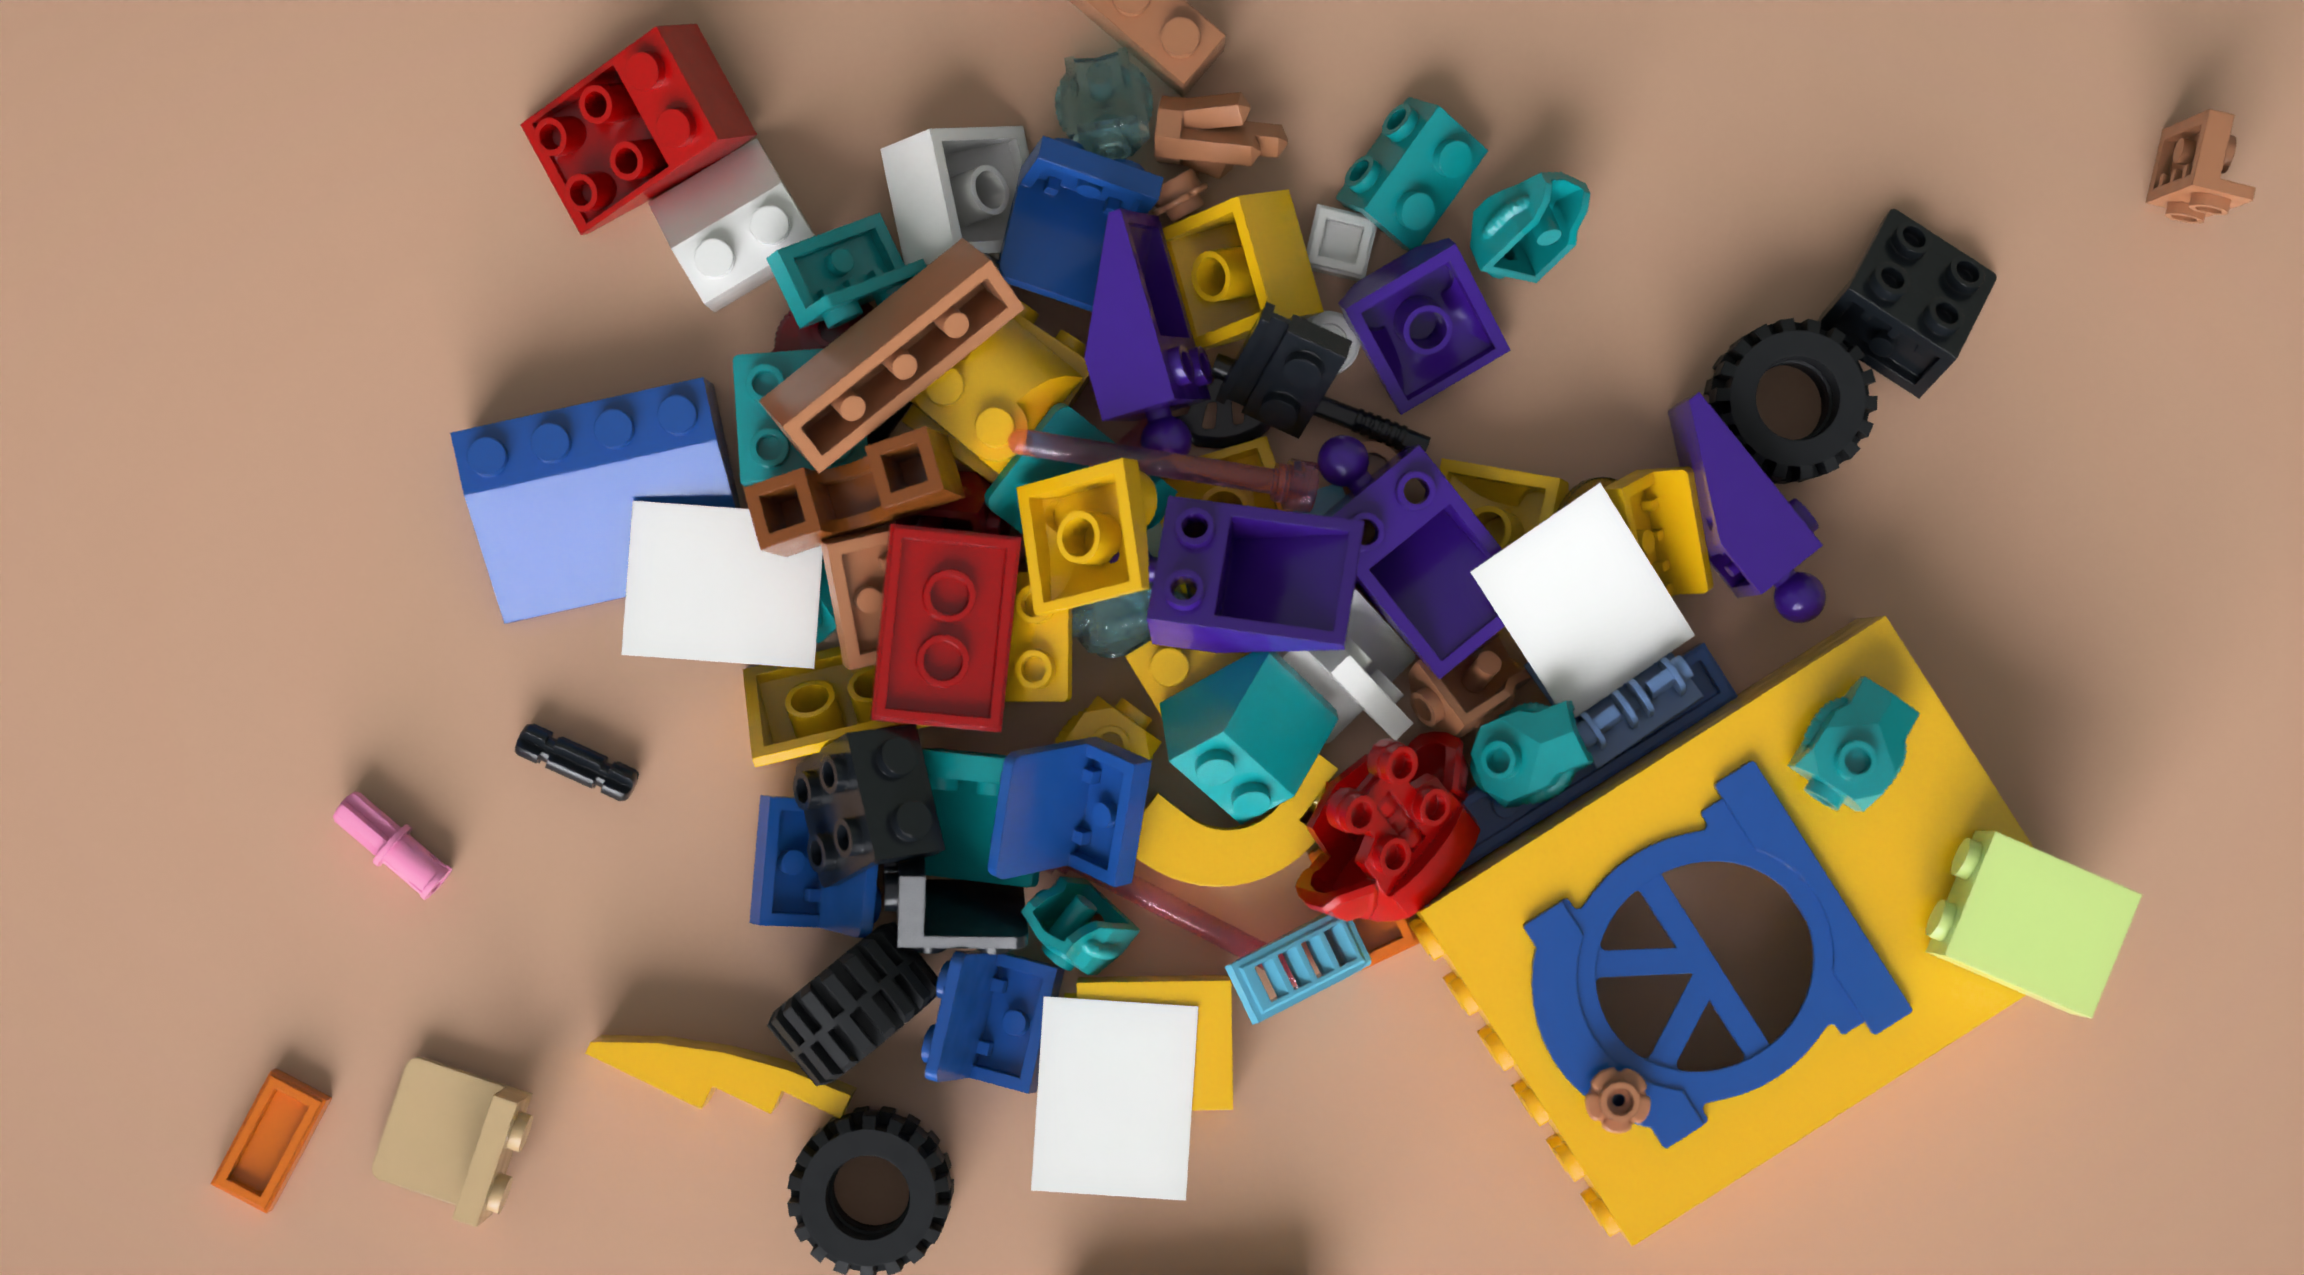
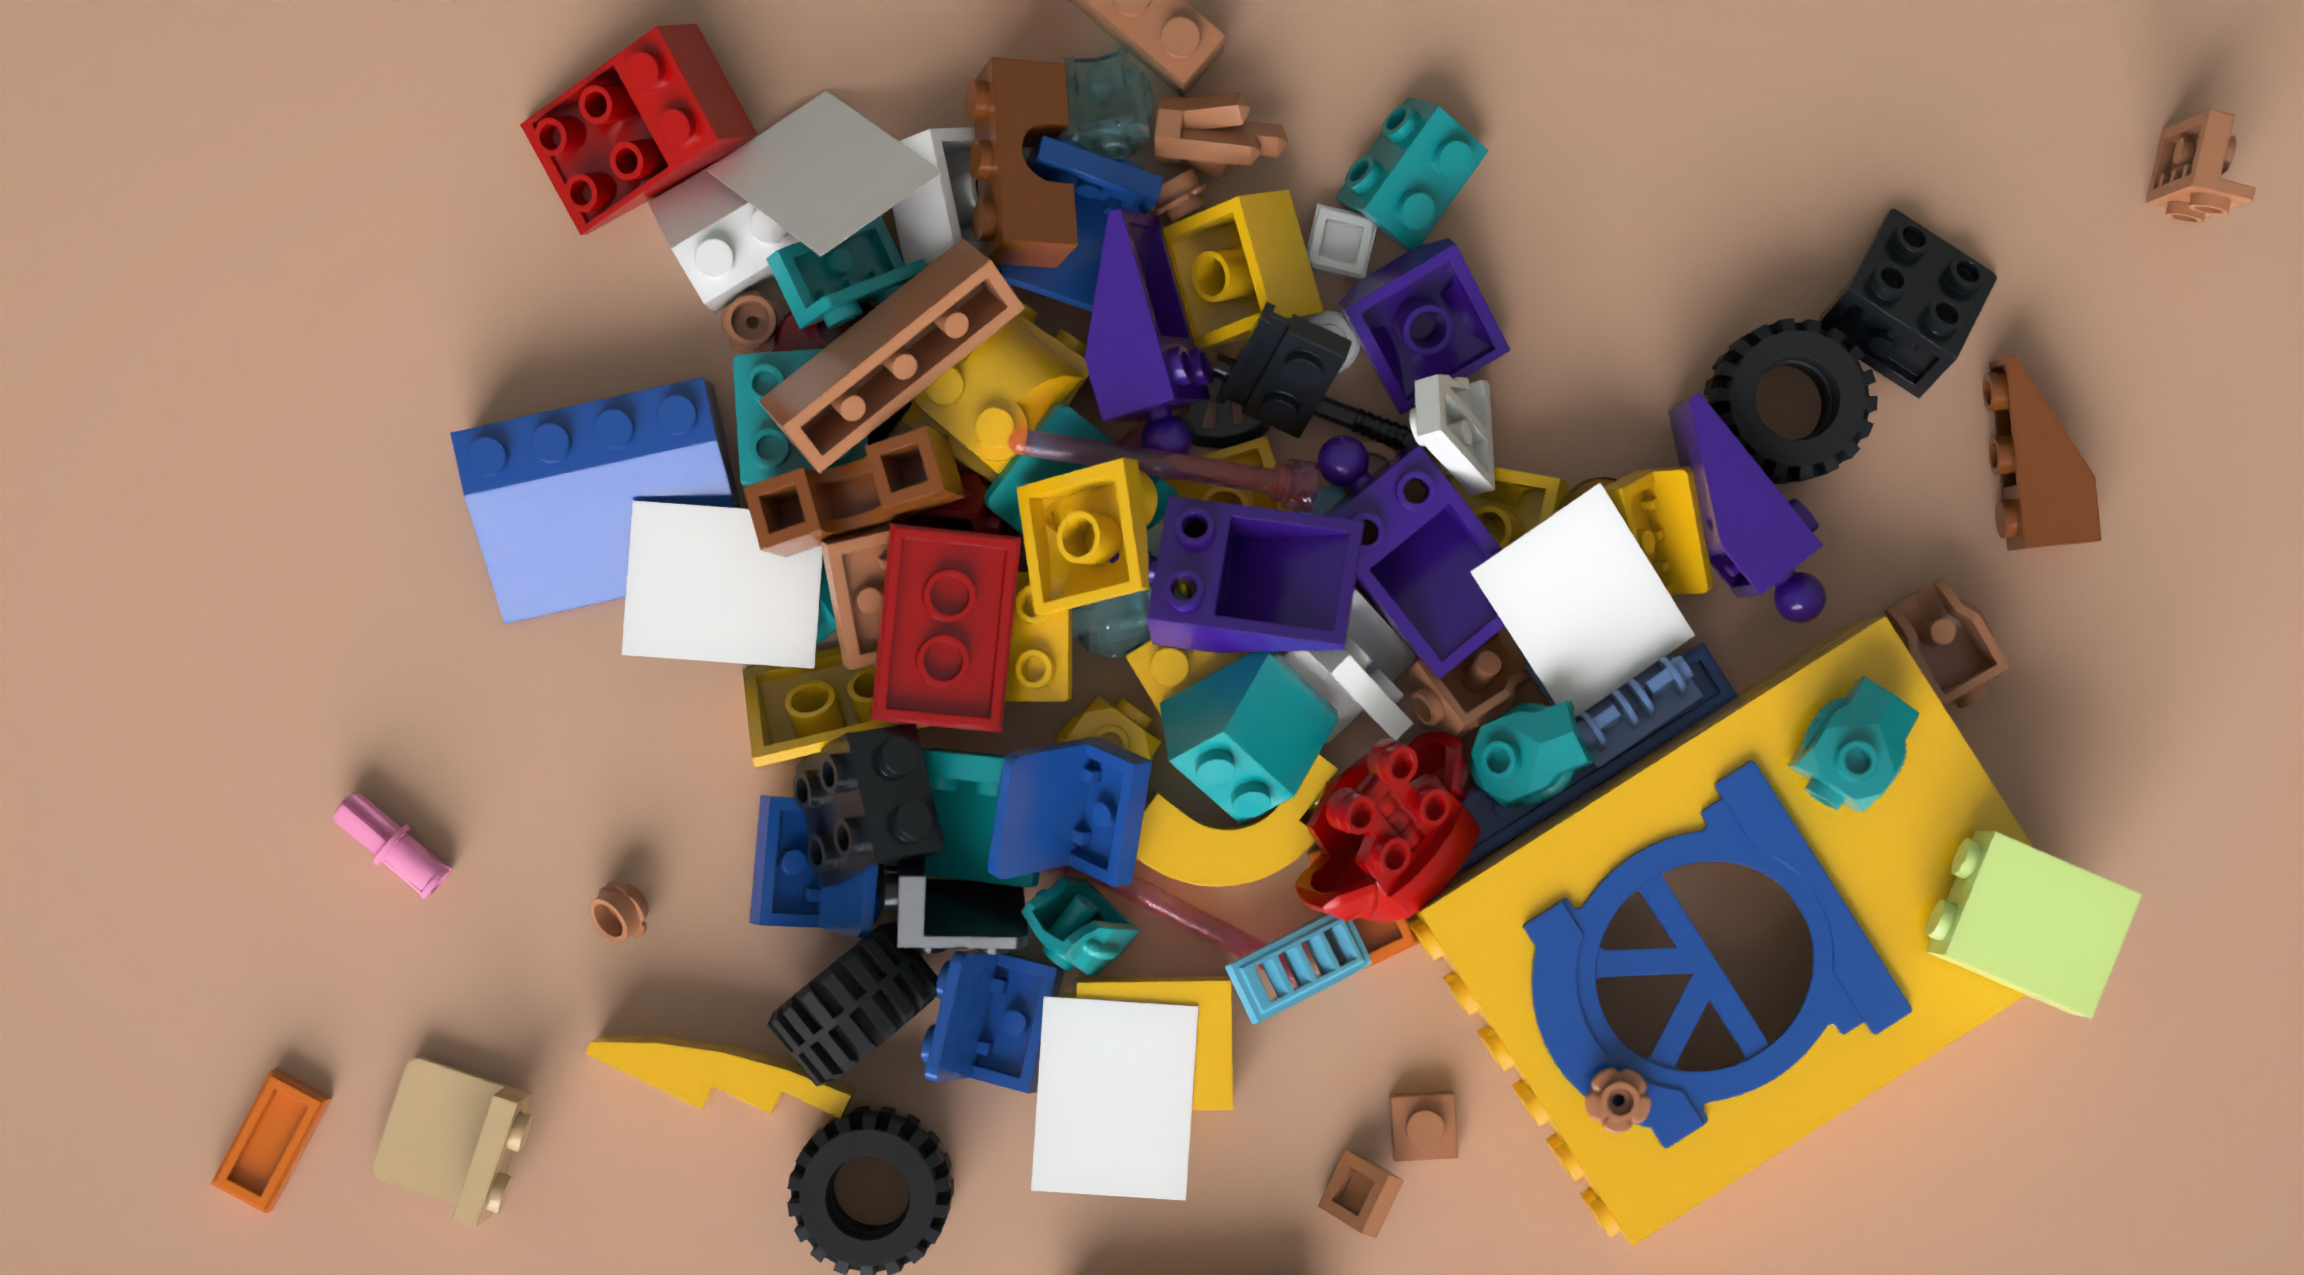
black axle [515,724,639,801] -> none
teal hand [1470,172,1591,283] -> none
none -> nougat plate [589,881,649,943]
none -> white sticker [706,90,943,256]
none -> nougat plate [721,291,784,354]
none -> dark orange arch [965,57,1078,268]
none -> nougat plate [1318,1149,1404,1238]
none -> nougat plate [1389,1091,1458,1162]
none -> white wing [1409,374,1495,496]
none -> nougat hand [1884,578,2011,708]
none -> dark orange slope [1982,355,2102,551]

